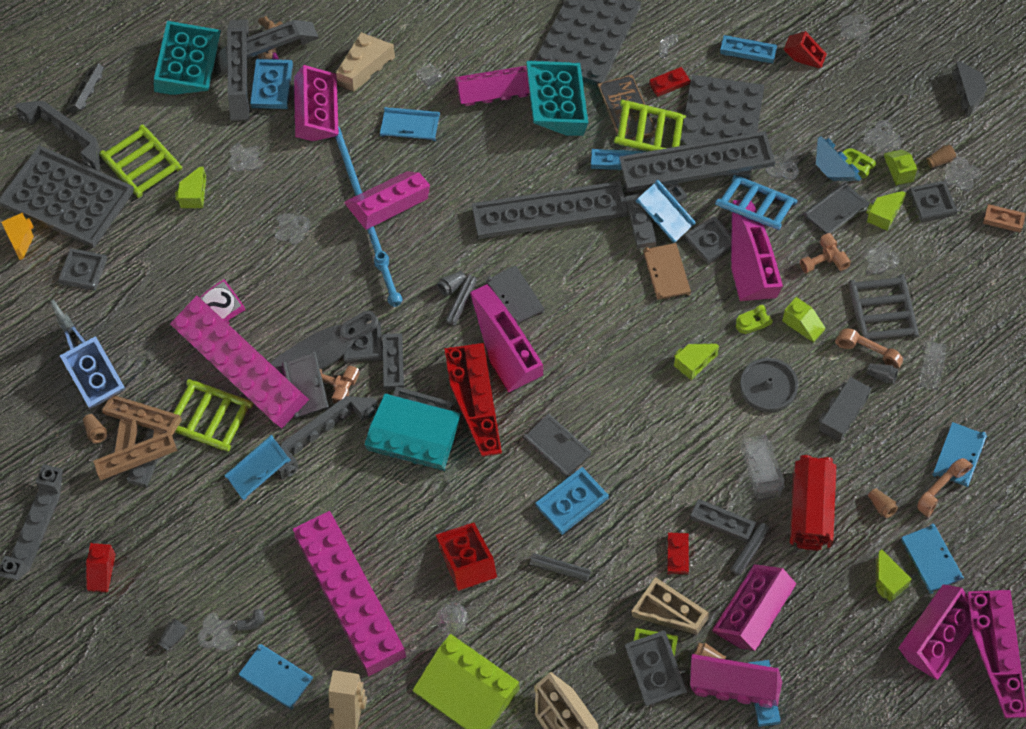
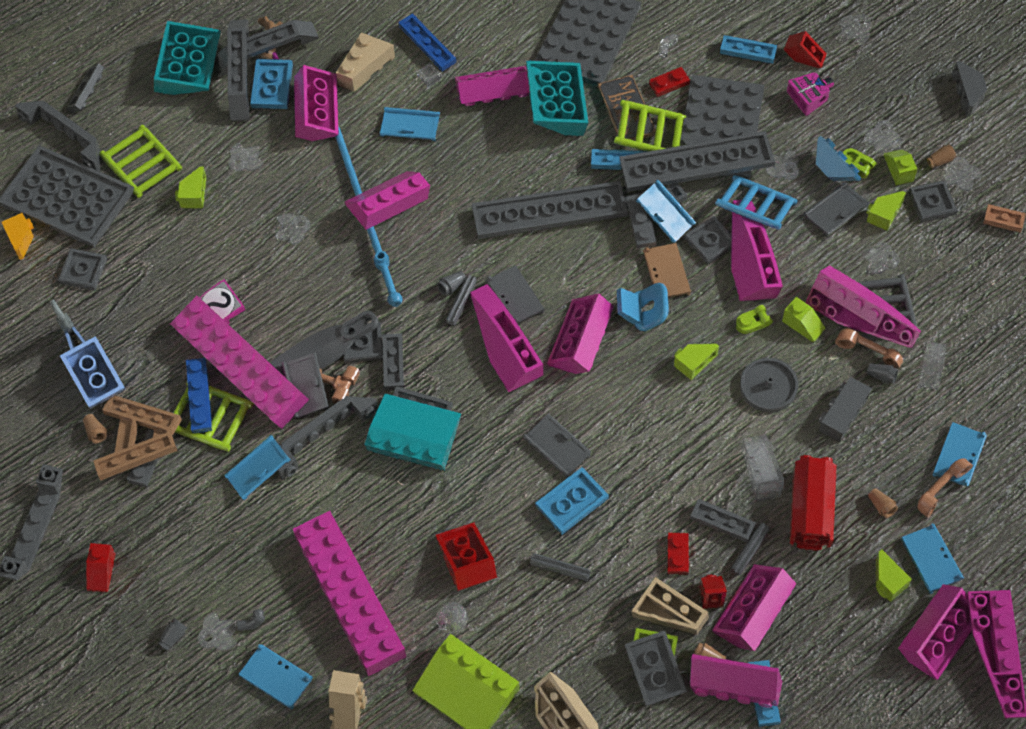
red wedge [444,343,502,457] -> none
nougat bar [800,233,851,274] -> none
none -> blue plate [186,358,212,434]
none -> blue plate [398,13,456,72]
none -> dark pink slope [547,293,614,374]
none -> dark azure piece [616,283,669,331]
none -> red slope [699,574,727,609]
none -> dark pink torso [786,72,834,116]
none -> dark pink wedge [805,266,921,348]

